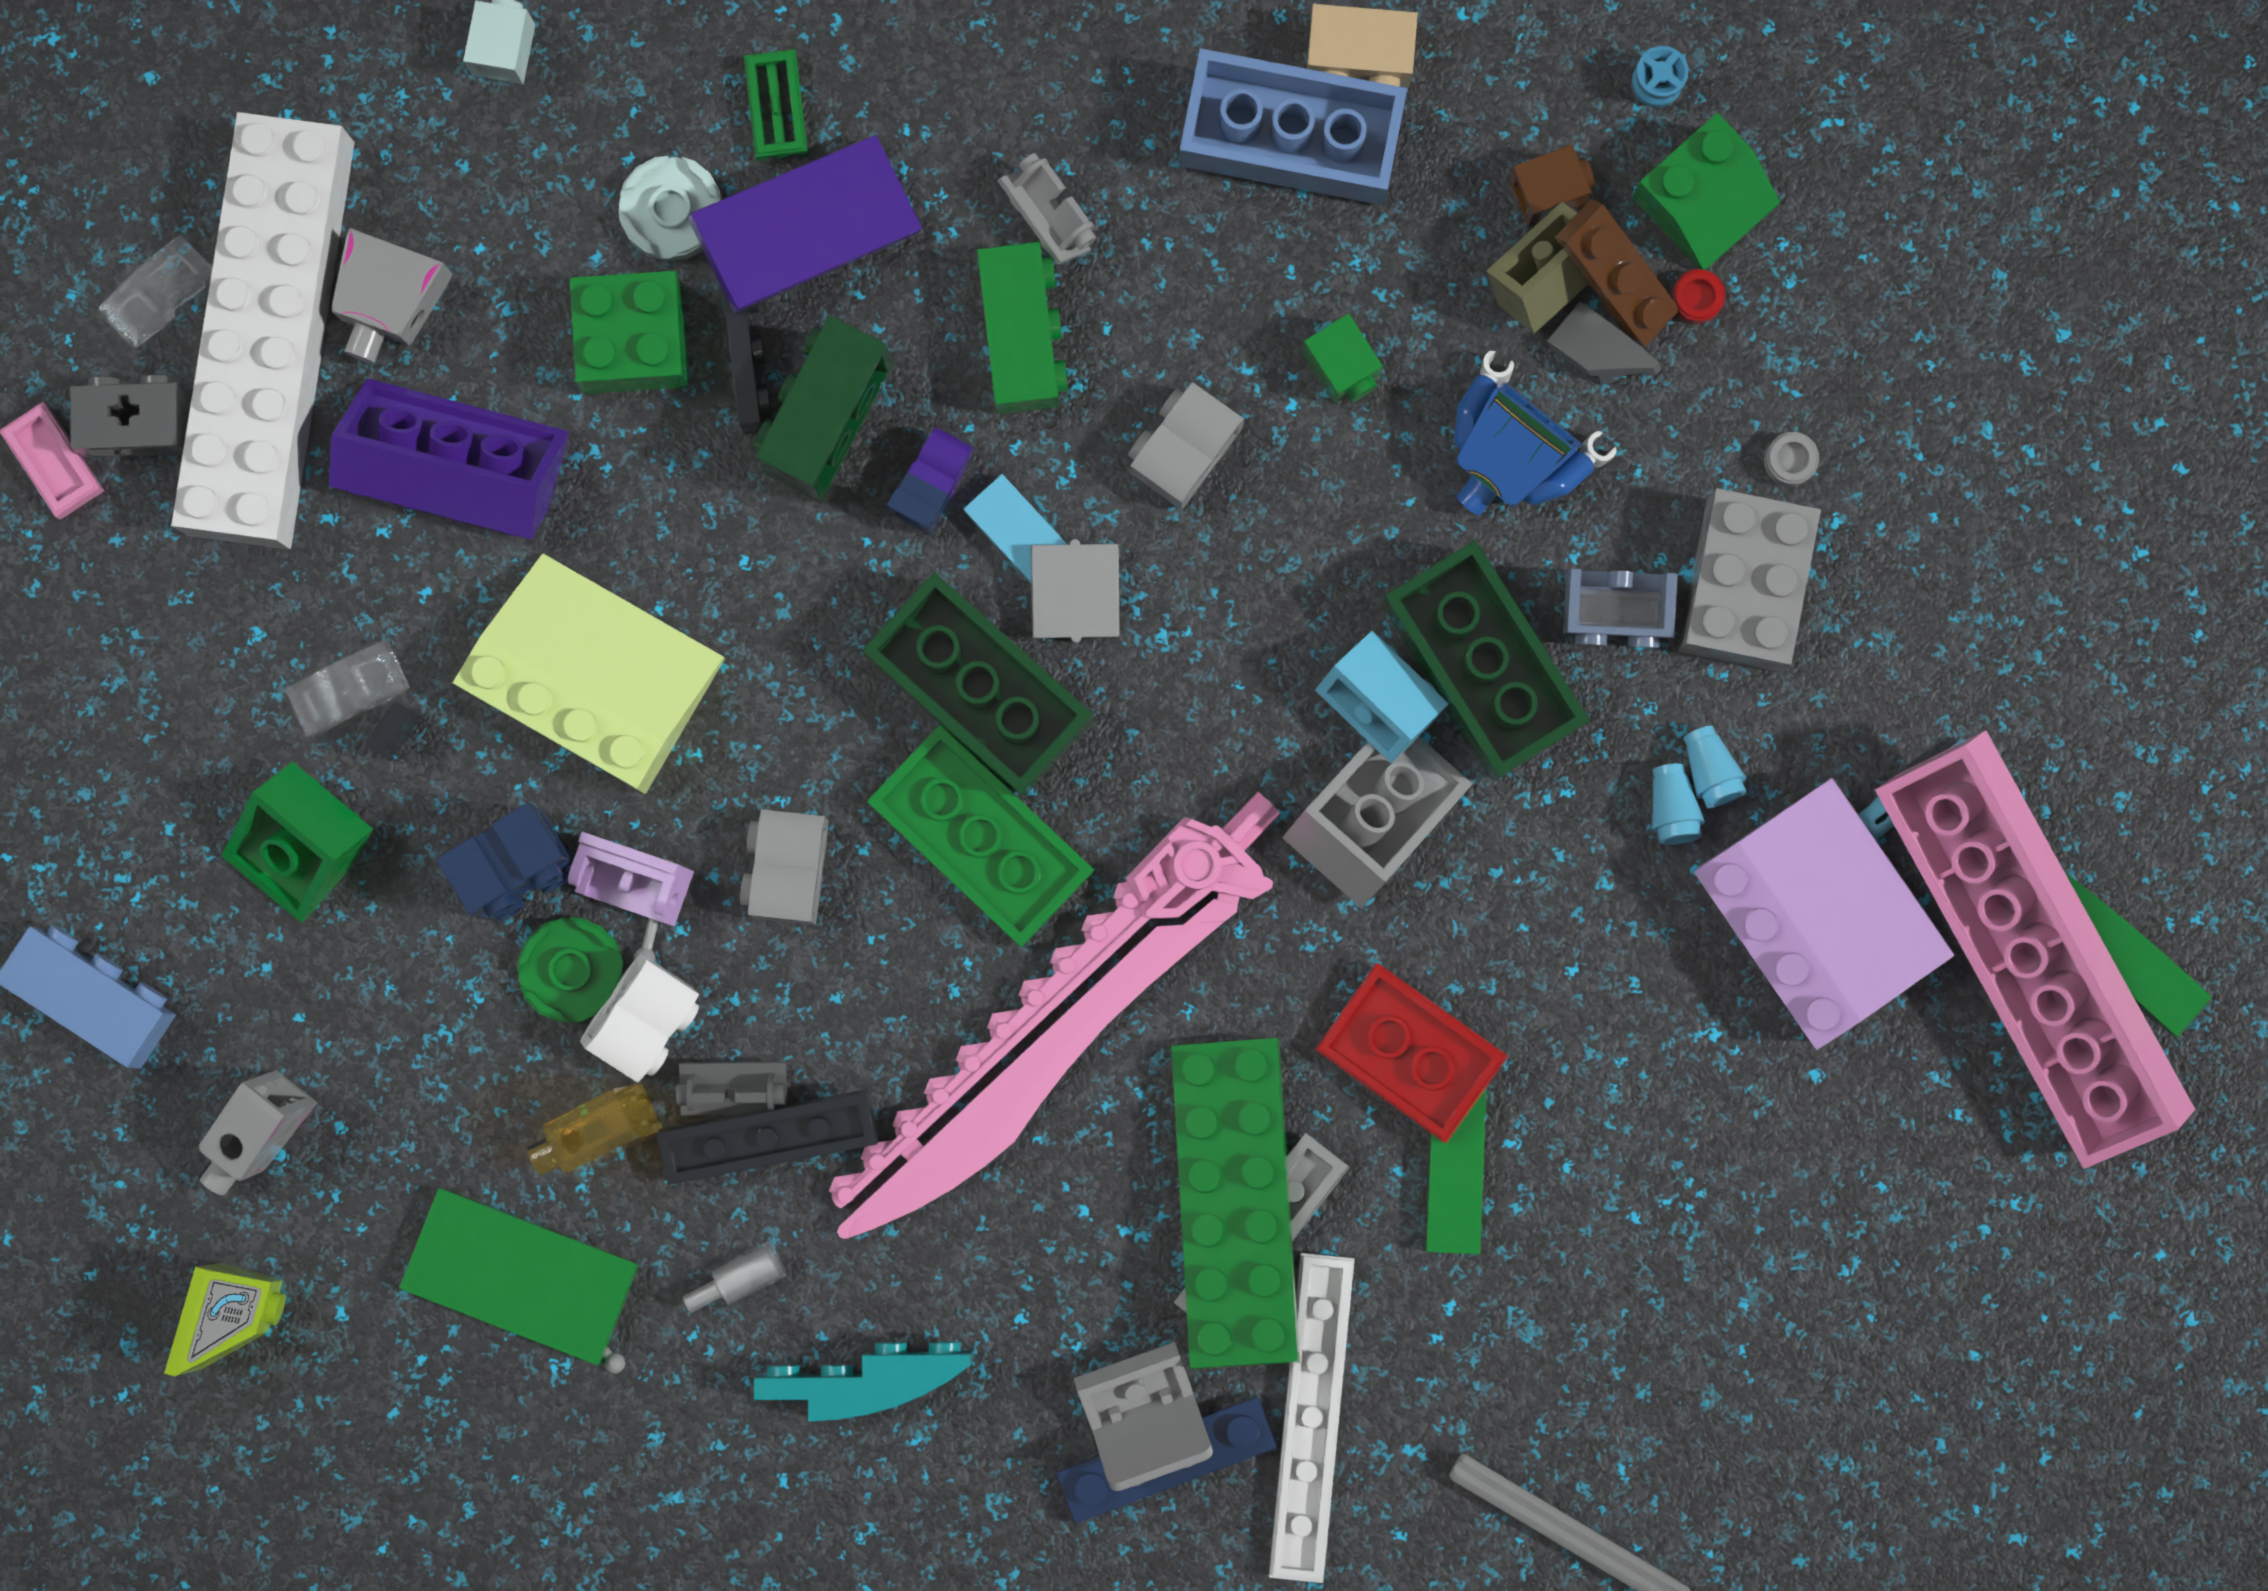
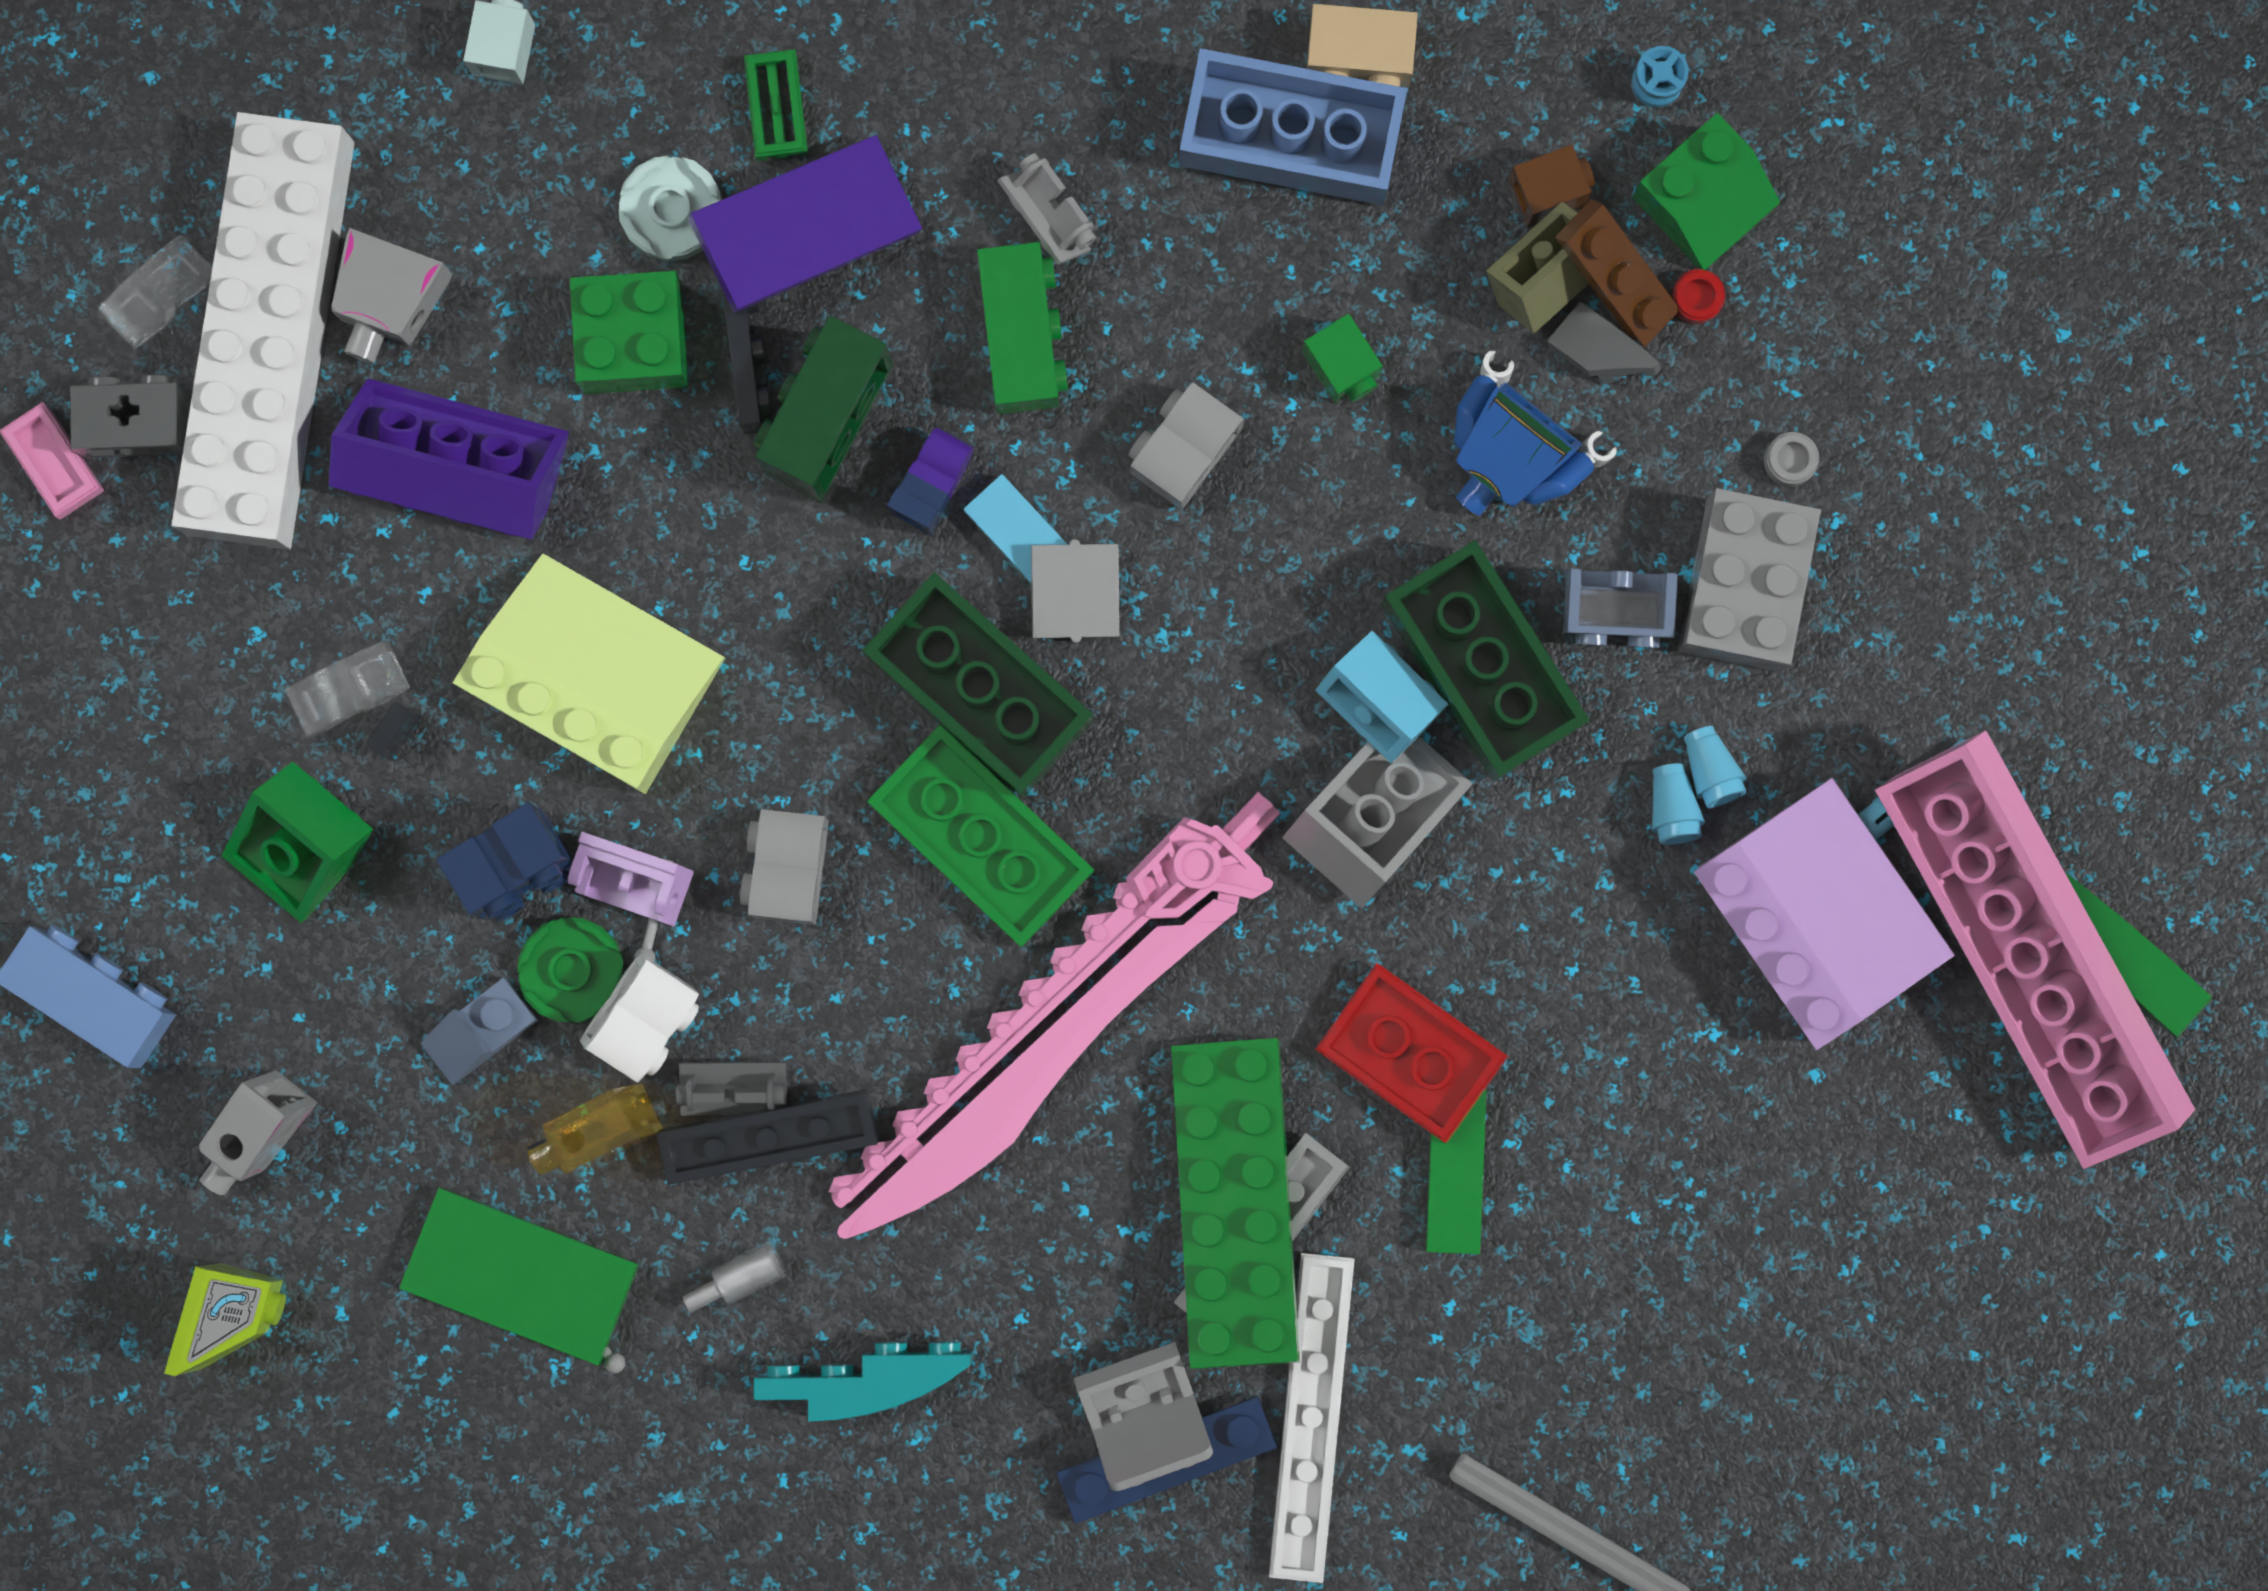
none -> sand blue slope [420,977,538,1085]

